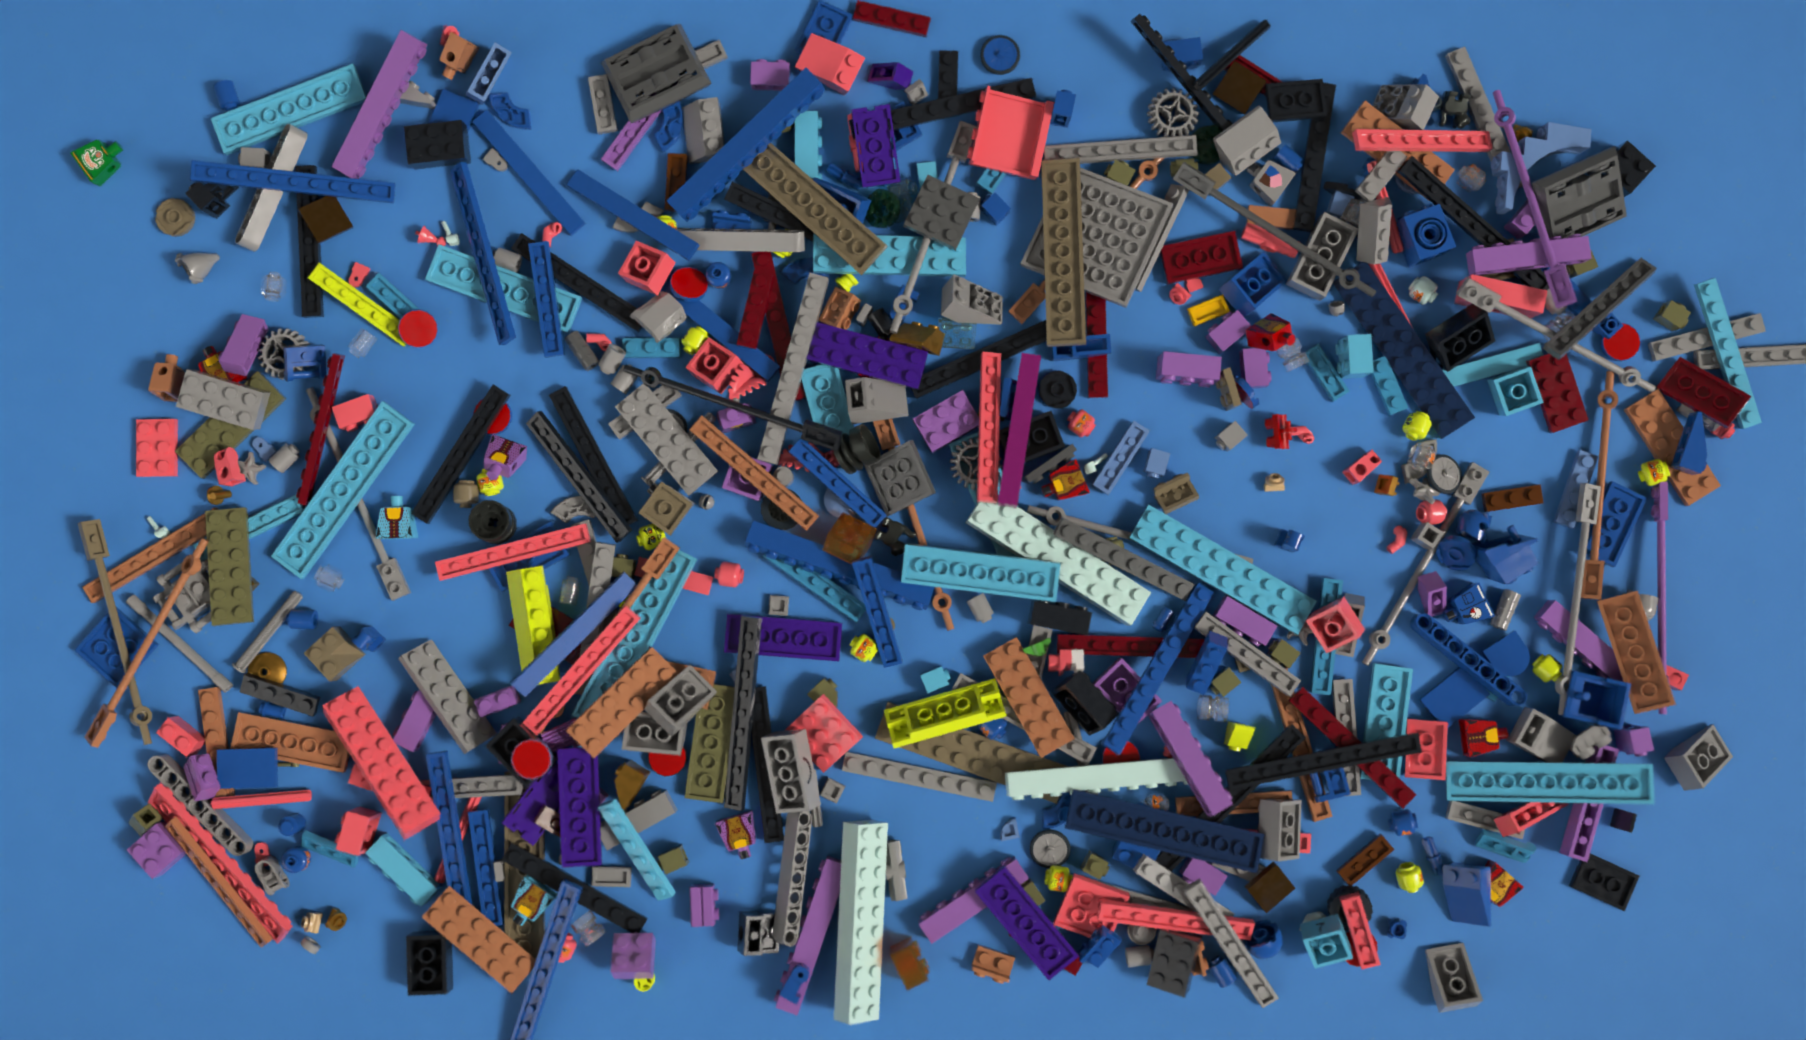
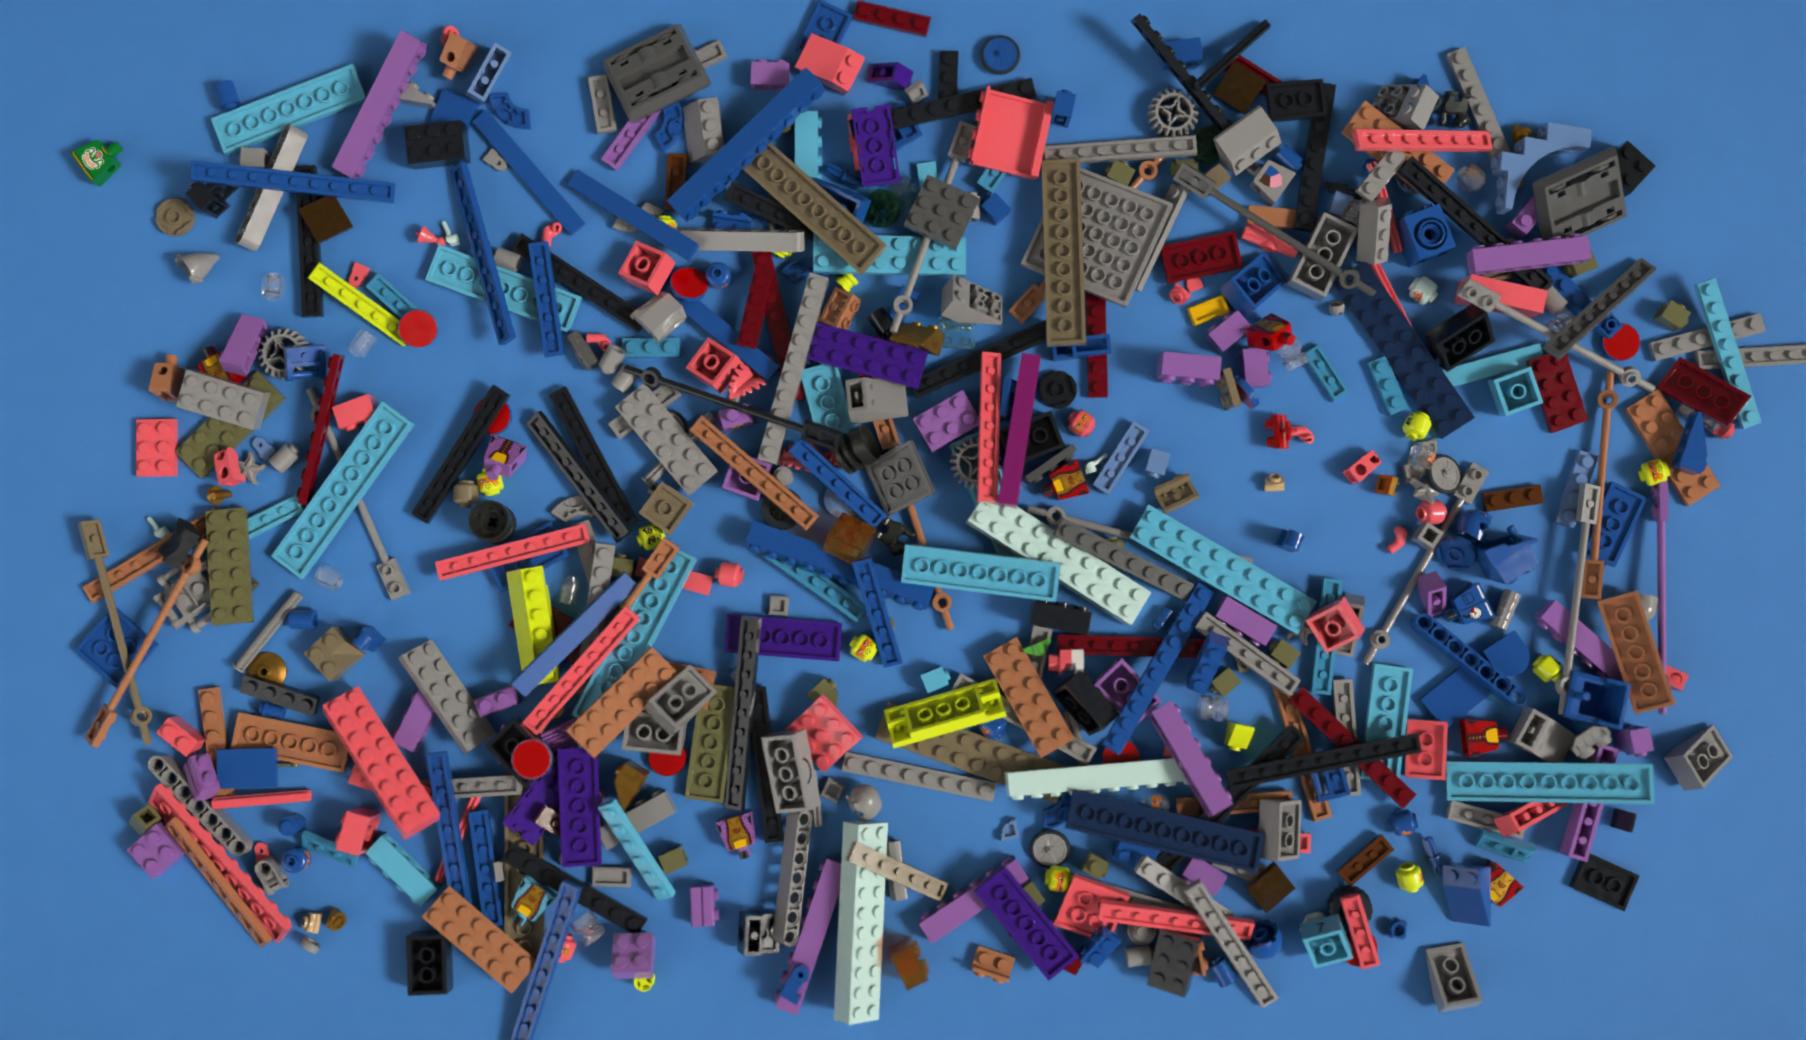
light grey piece [126,595,233,693] -> none
medium azure torso [376,496,418,539] -> none
neon yellow head [681,326,709,355] -> none
light grey hinge [699,494,715,510] -> none
light grey tile [856,304,873,327] -> none
light grey brick [966,593,994,624] -> none
light grey brick [1214,421,1248,452] -> none
medium azure brick [1335,334,1374,379] -> none
medium lavender bar [1493,90,1577,309] -> none
none -> black brick [157,517,200,569]
none -> light grey helmet [845,784,882,821]
none -> plate [845,841,948,902]

